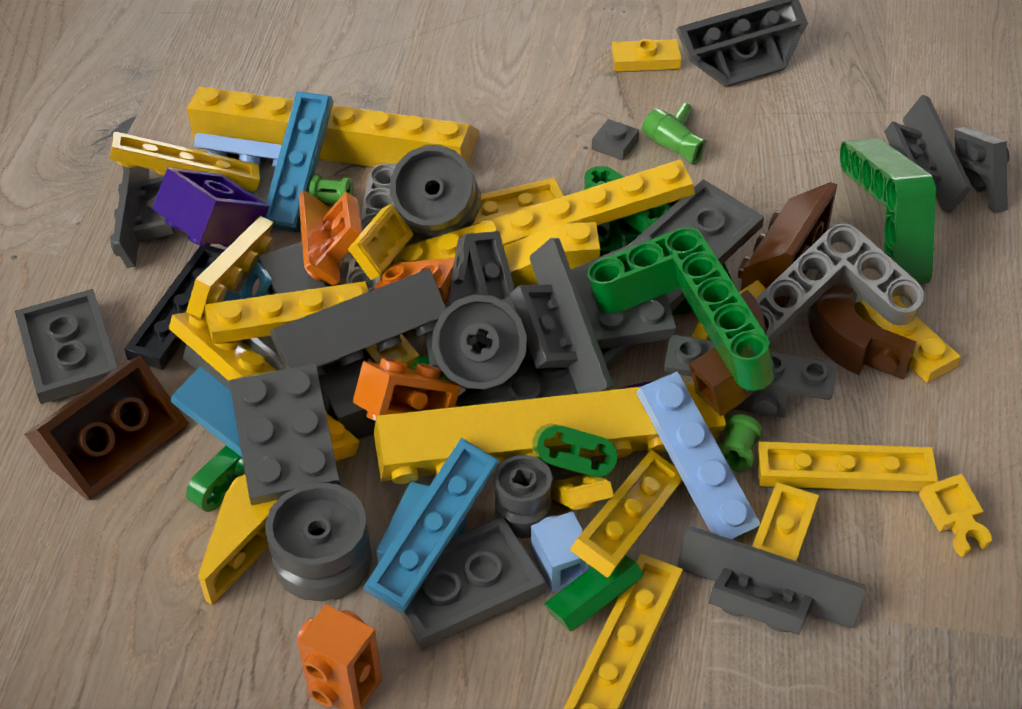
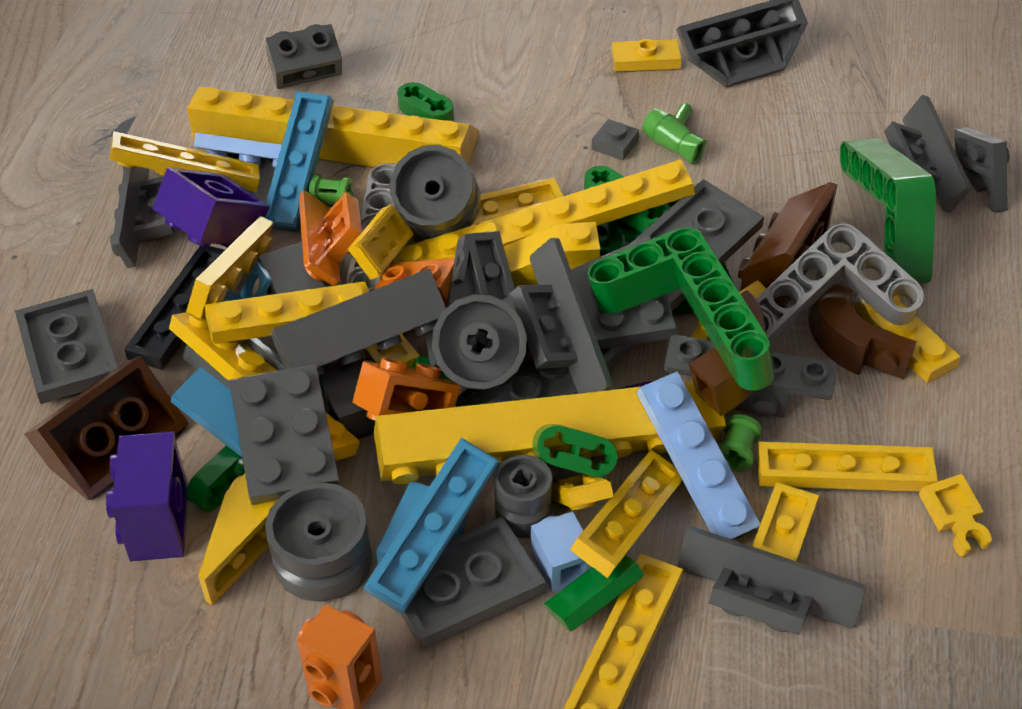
none -> dark purple brick [106,432,188,562]
none -> dark grey brick [266,24,342,89]
none -> green beam [397,82,454,121]

